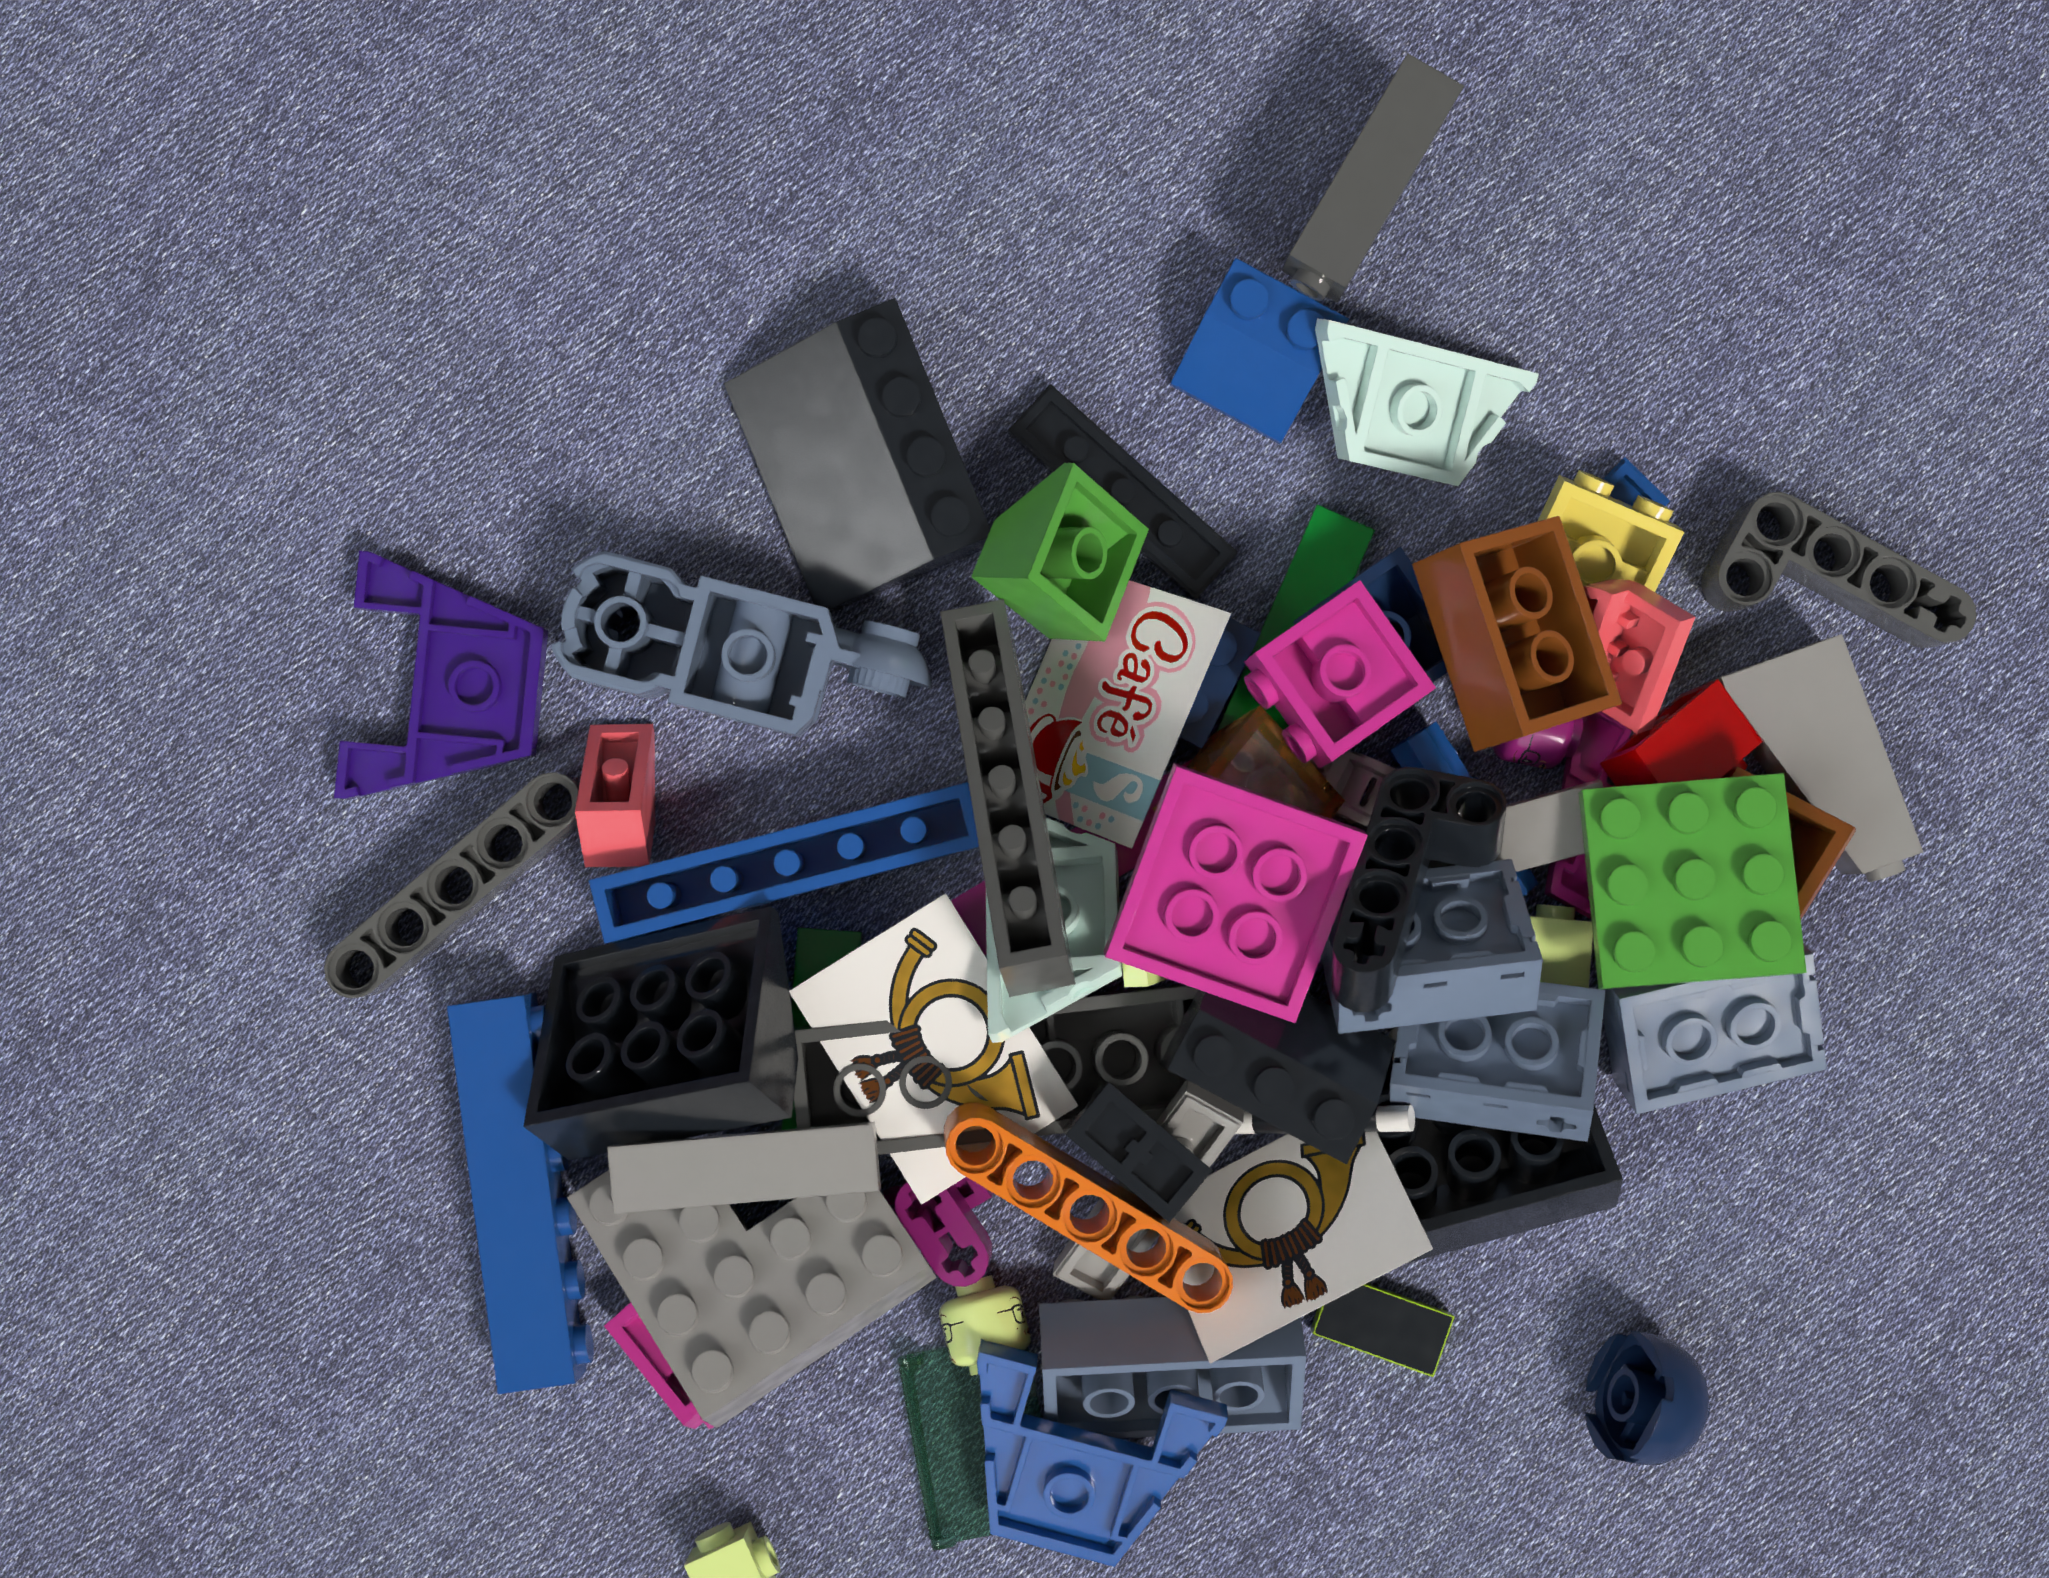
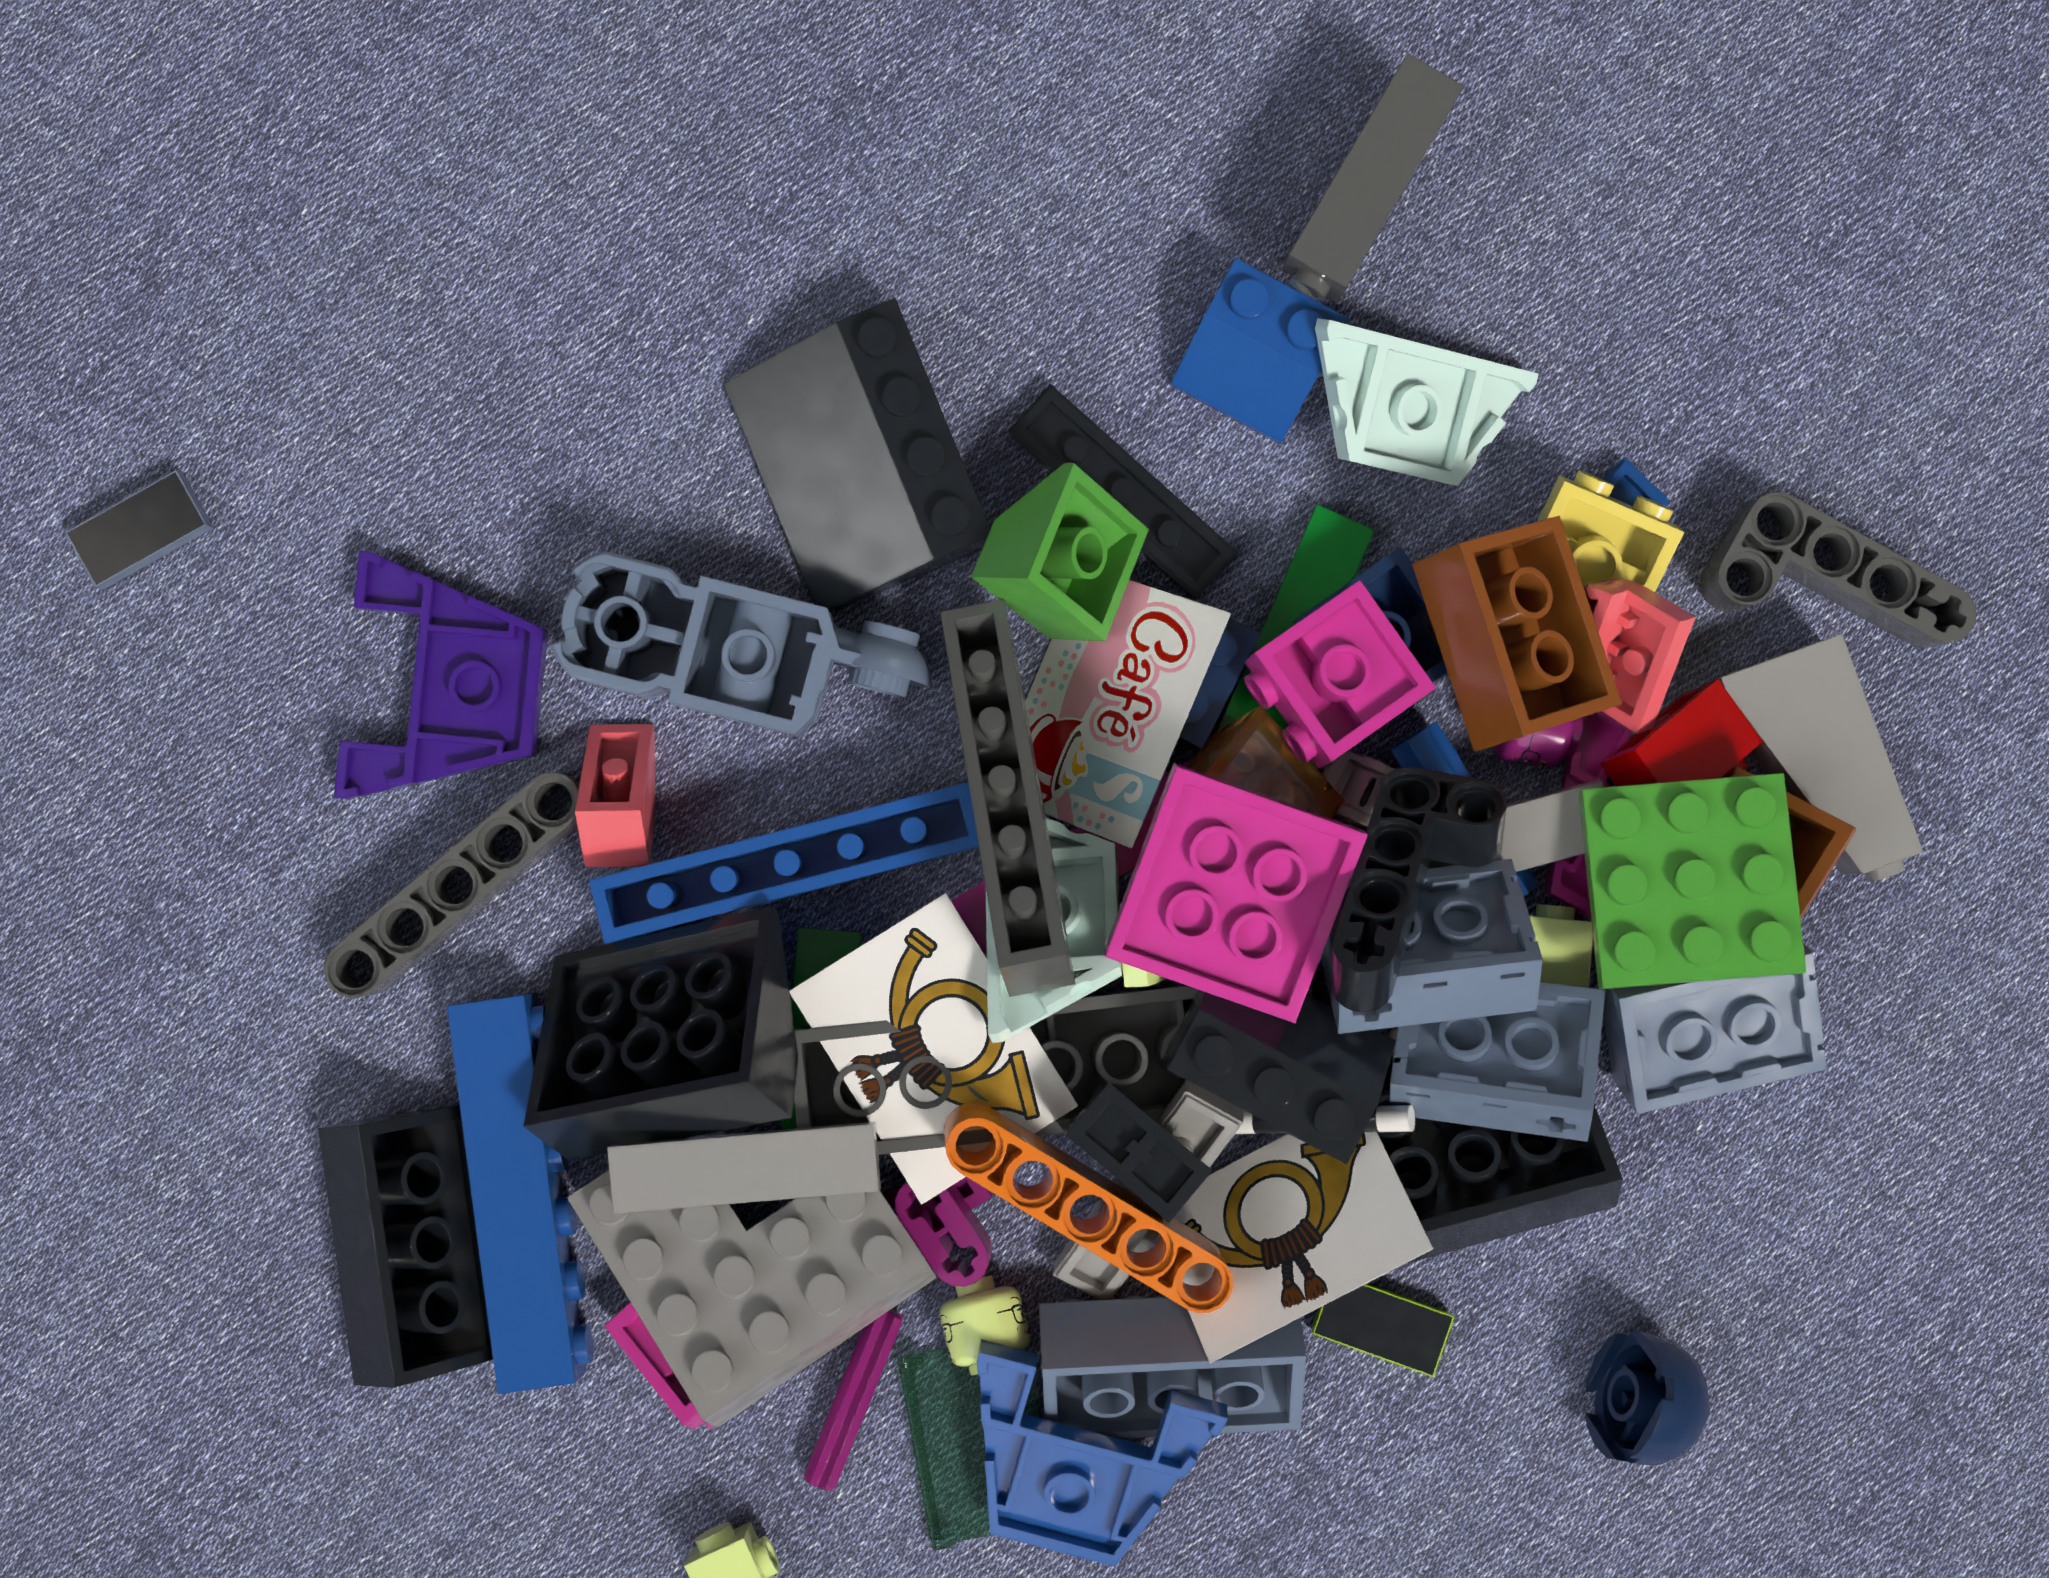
none -> black tile [65,470,214,590]
none -> black slope [318,1104,493,1388]
none -> magenta axle [804,1308,903,1491]

